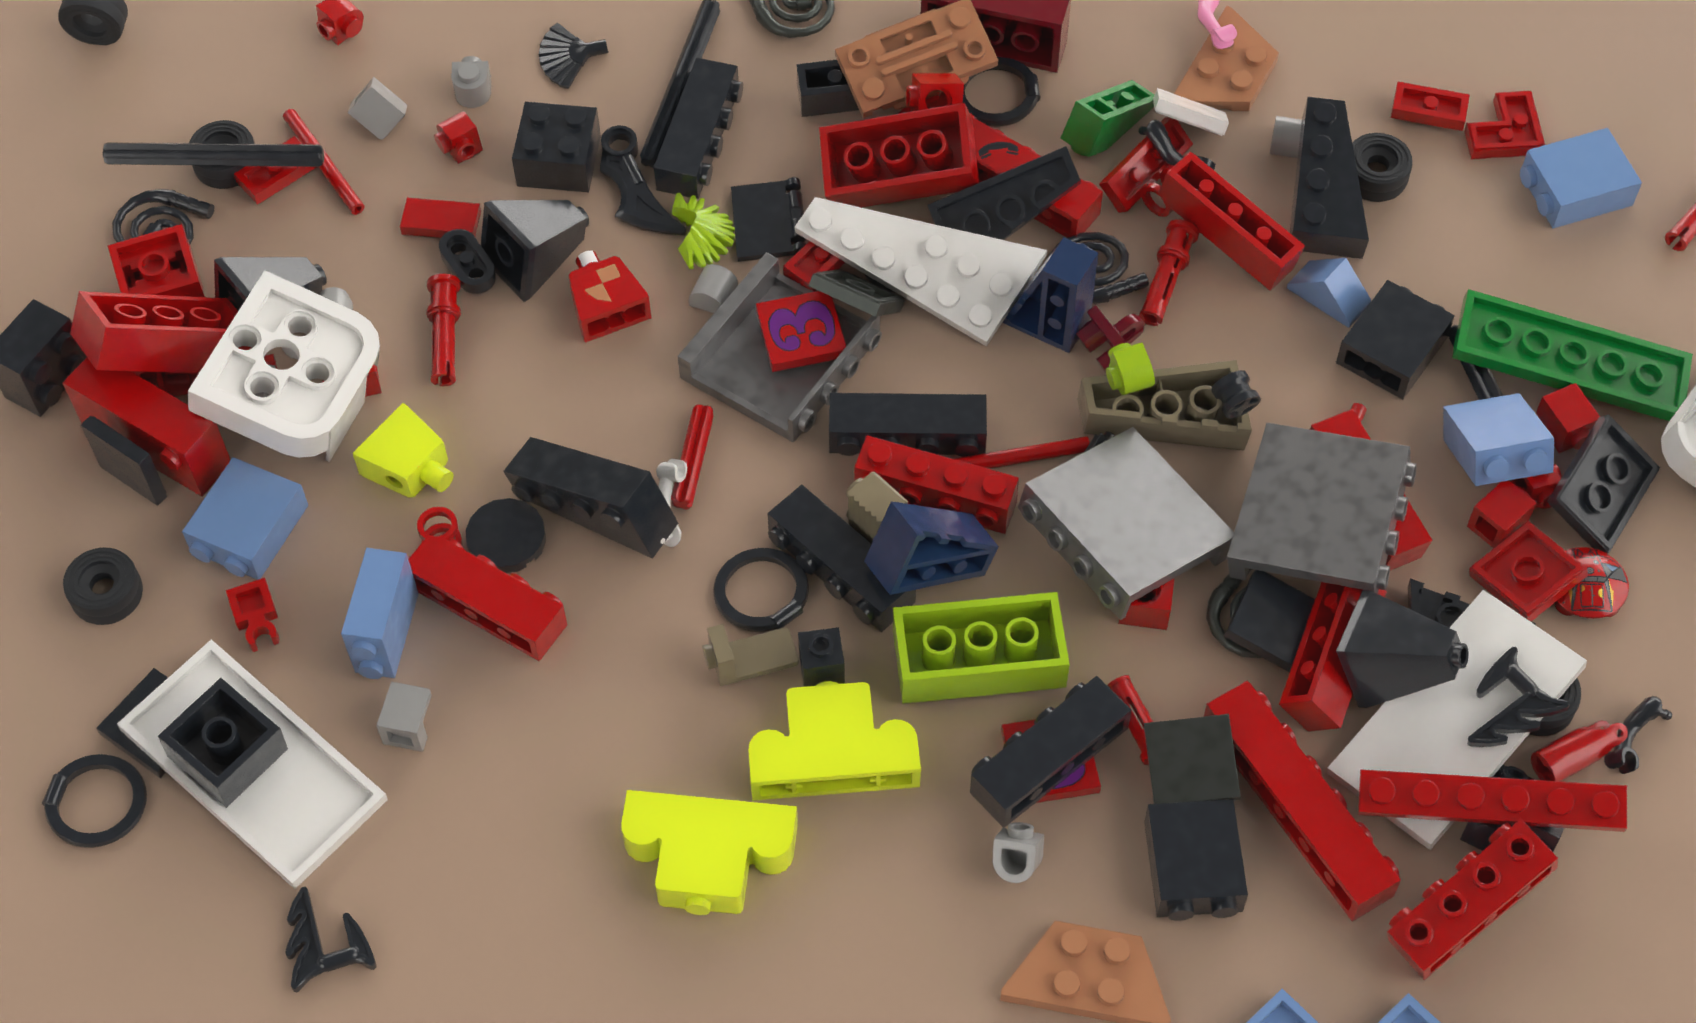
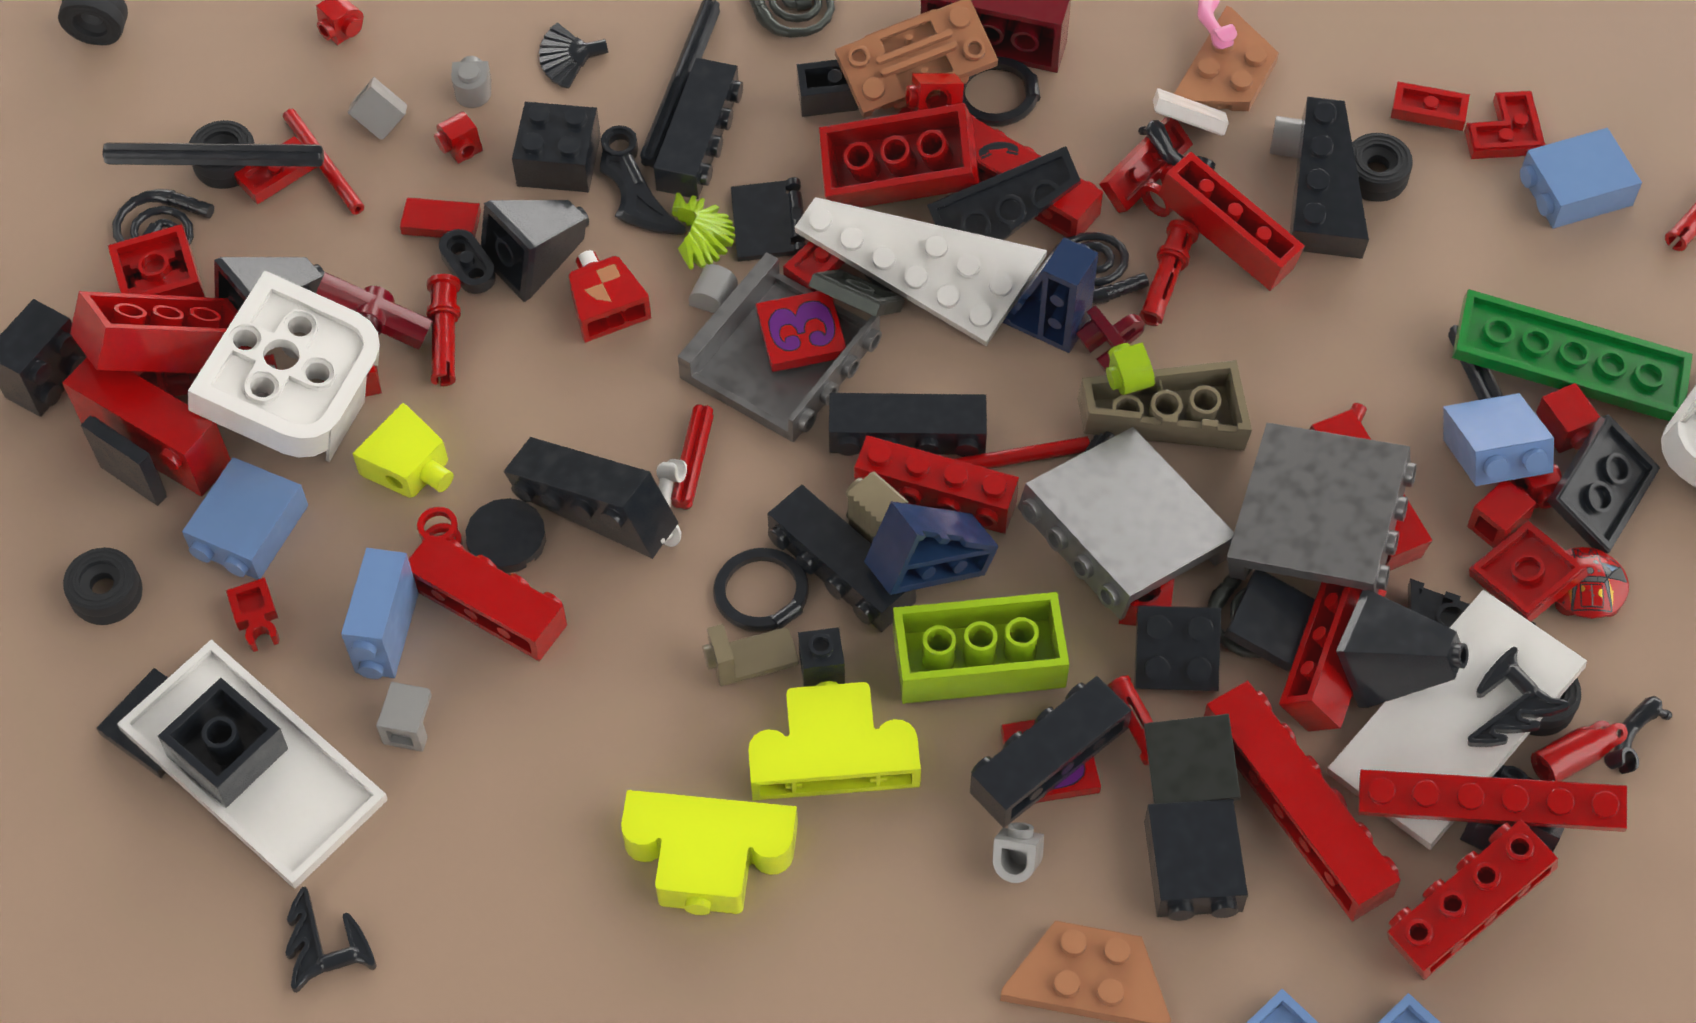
black piece [42,754,147,848] -> none
green slope [1060,80,1155,157] -> none
black wheel [1211,370,1261,419] -> none
medium blue slope [1287,258,1371,328] -> none
black brick [1336,280,1455,400] -> none
none -> dark red piece [316,272,432,350]
none -> black plate [1134,605,1221,691]

